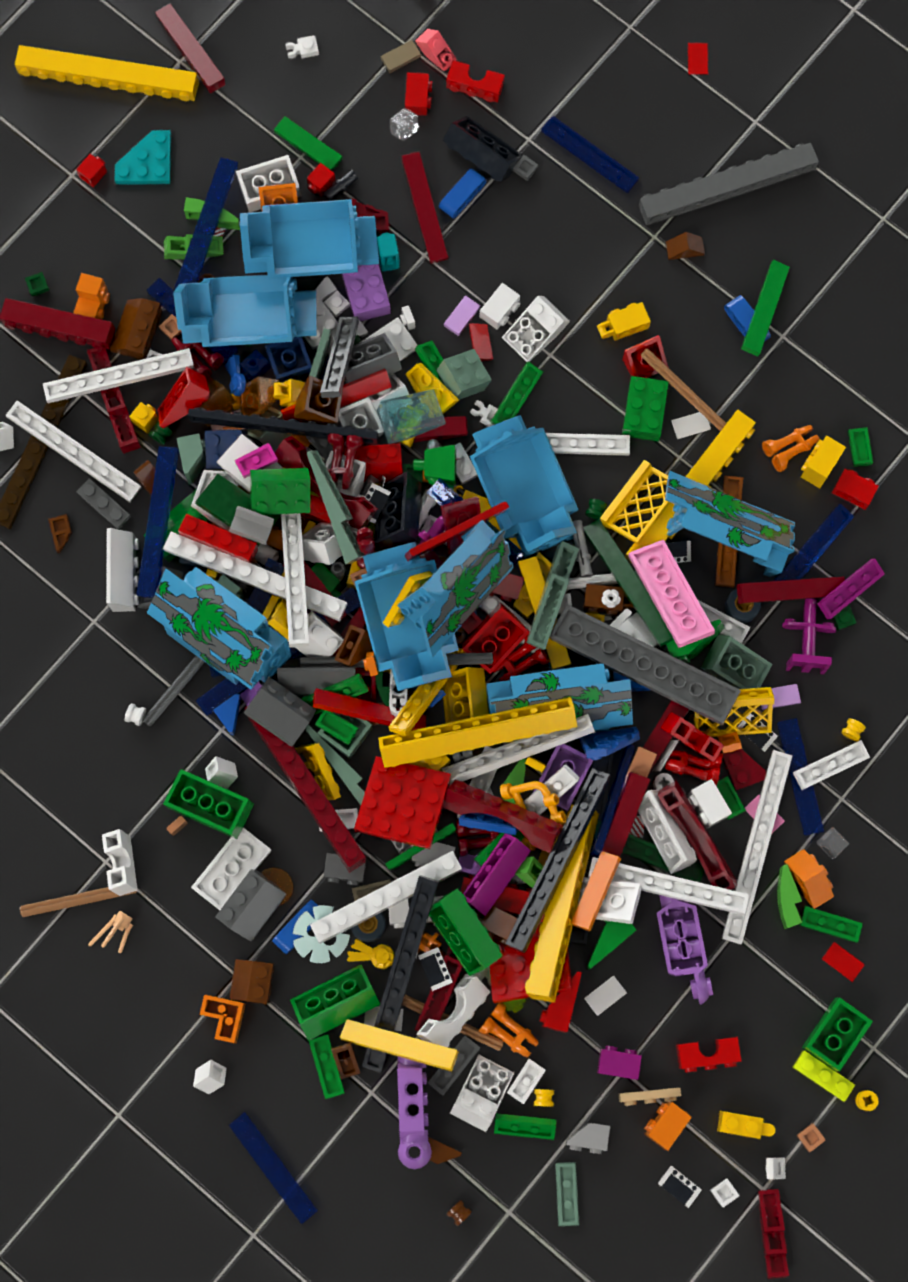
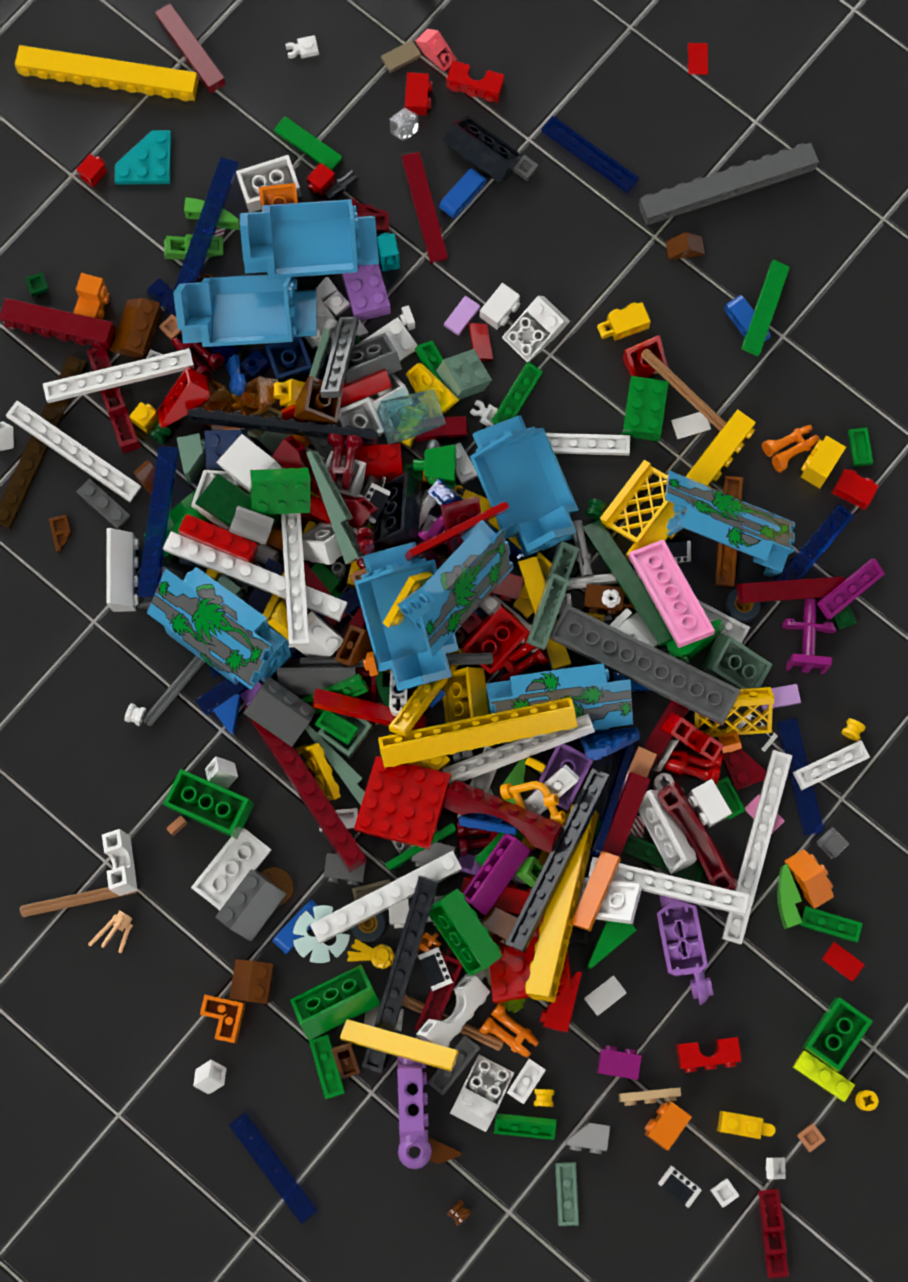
dark pink plate [234,443,278,479] -> none

